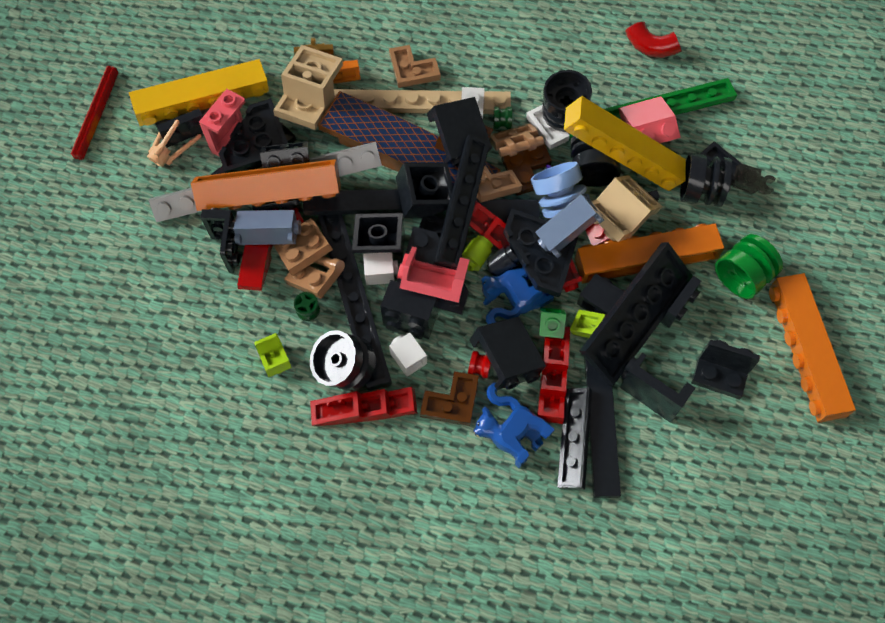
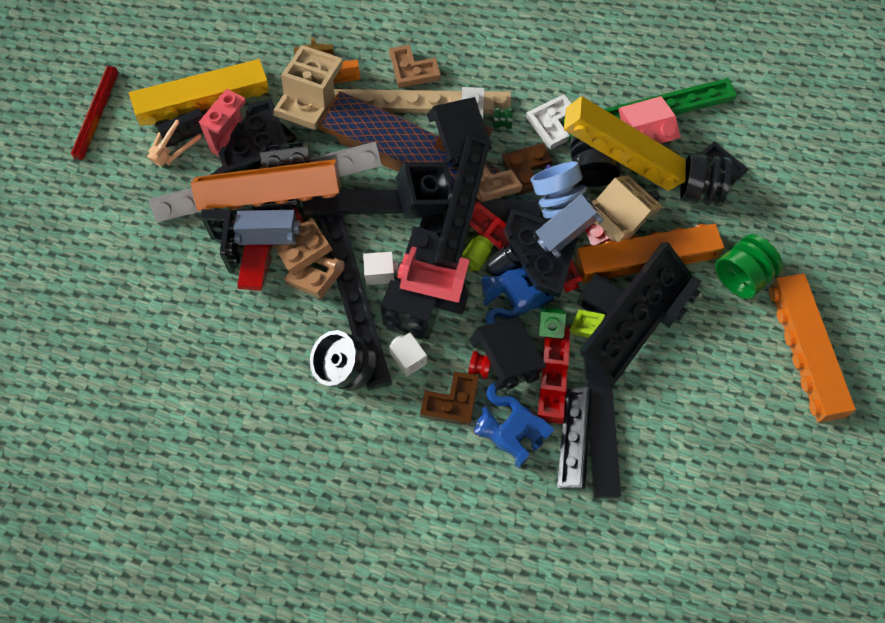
lime bracket [254,333,292,378] -> none
dark green wheel [294,292,320,321] -> none
red slope [310,386,418,427] -> none
black slope [352,213,405,253] -> none
medium nougat plate [489,123,544,157] -> none
black wheel [542,70,592,132] -> none
black panel [620,352,696,423] -> none
red cylinder [625,21,682,58] -> none
black bracket [691,340,760,400] -> none
clear smoke plate [733,163,776,194] -> none

